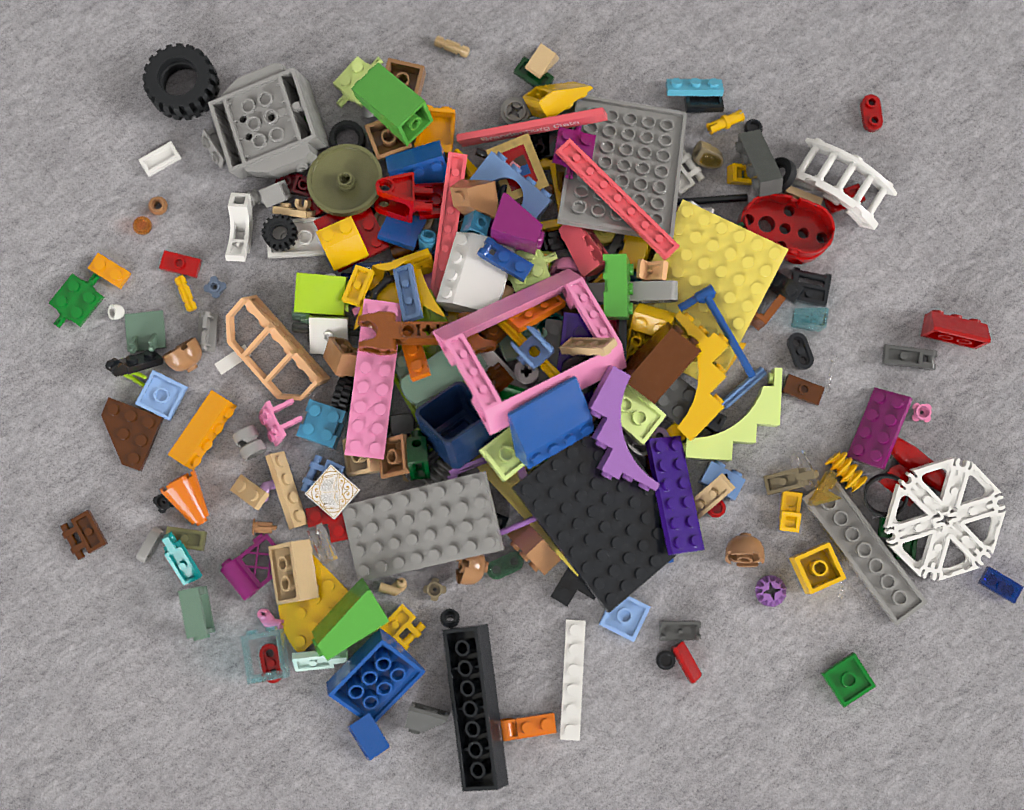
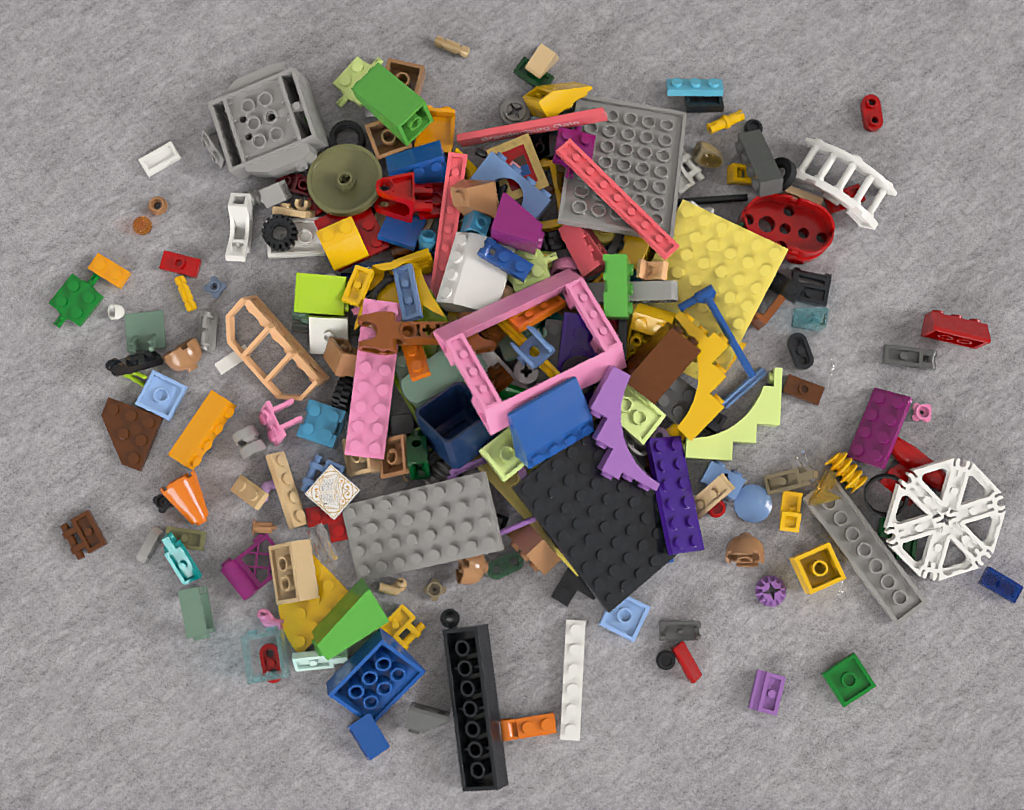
black tyre [142,43,220,121] -> none
tan plate [559,337,618,356] -> none
none -> medium blue dish [734,484,772,523]
none -> medium lavender plate [748,669,786,716]

